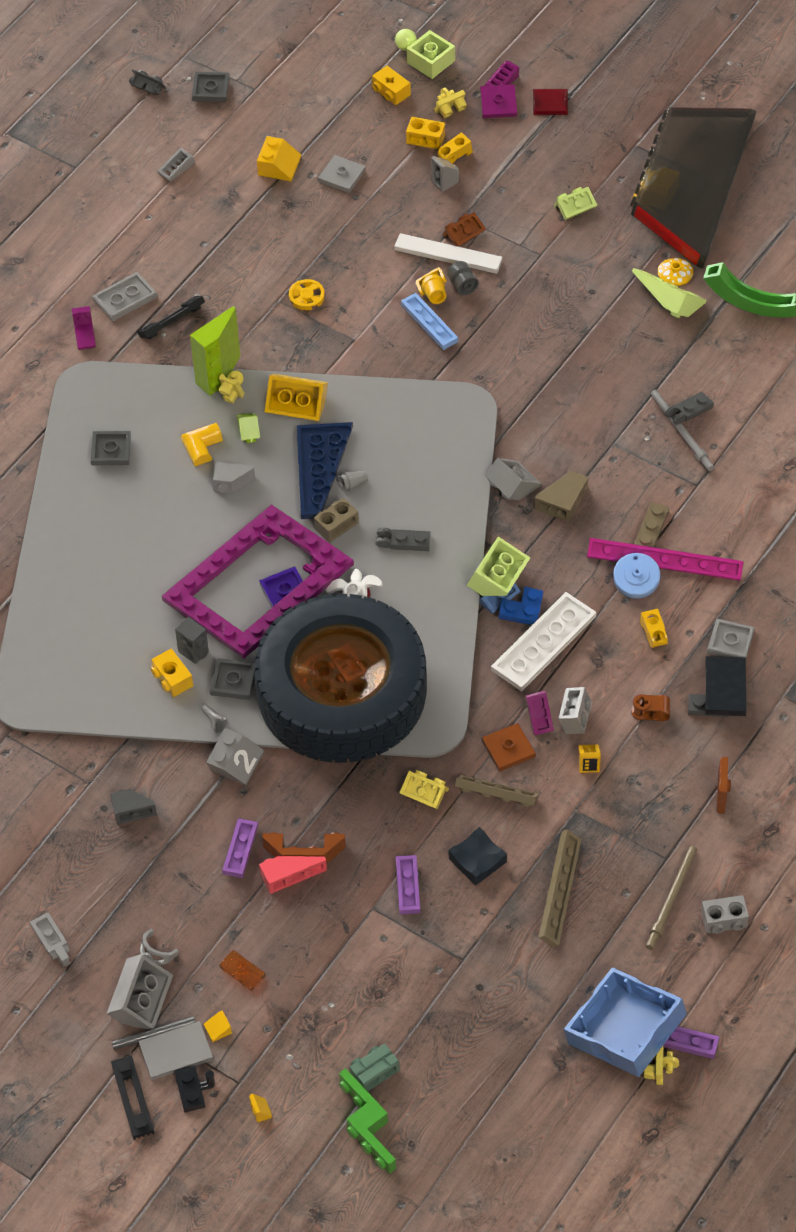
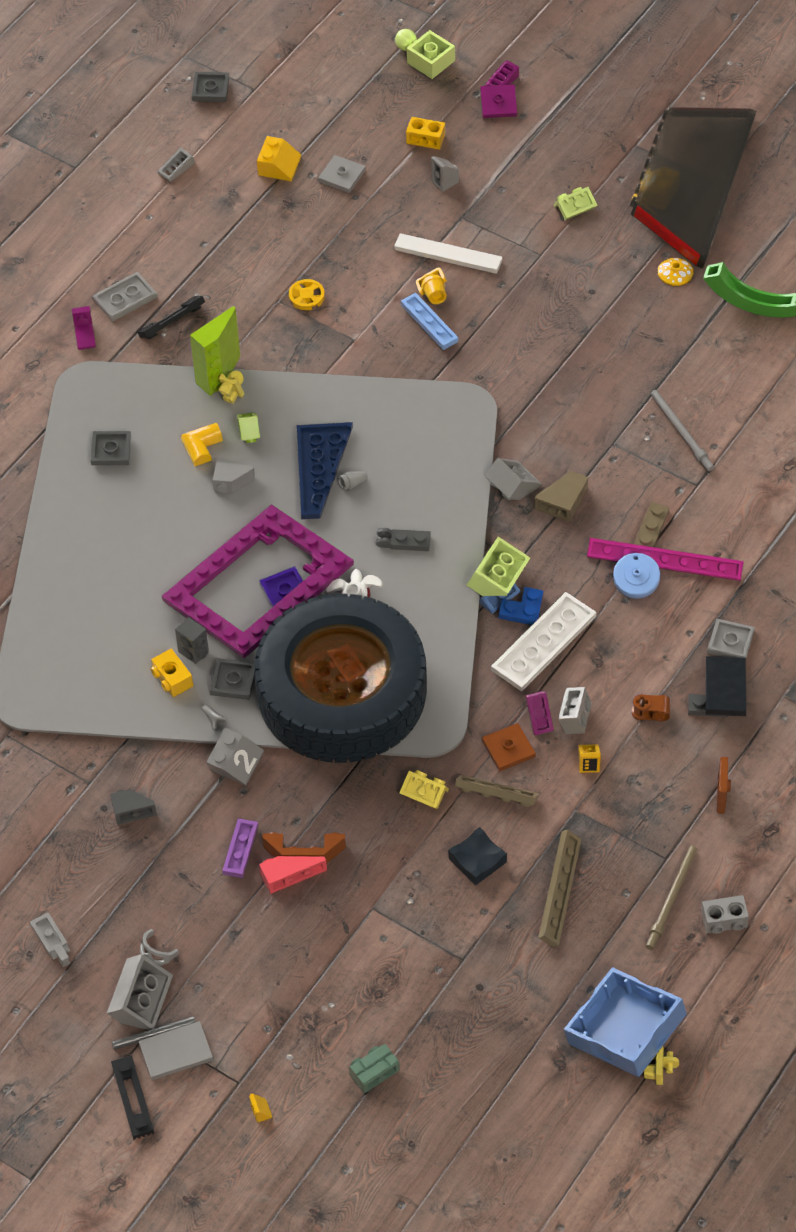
dark grey hinge [129,69,166,95] -> none
black plate [174,1066,215,1113] -> none
yellow slope [203,1011,232,1042] -> none
clear orange plate [219,950,266,991] -> none
yellow slope [264,374,328,421] -> none
dark tan brick [314,498,359,543] -> none
bright green bracket [339,1068,396,1174] -> none
yellow brick [372,66,411,105] -> none
medium lavender plate [396,855,420,915] -> none
light yellow hips [434,88,467,118] -> none
yellow leg [438,132,473,164] -> none
dark orange bracket [442,212,486,247] -> none
dark grey wheel [447,261,479,295] -> none
dark red piece [533,89,568,115] -> none
yellowish green wedge [632,268,707,318] -> none
yellow leg [639,608,668,648] -> none
medium lavender plate [663,1027,719,1059] -> none
dark grey hinge [665,392,714,425] -> none

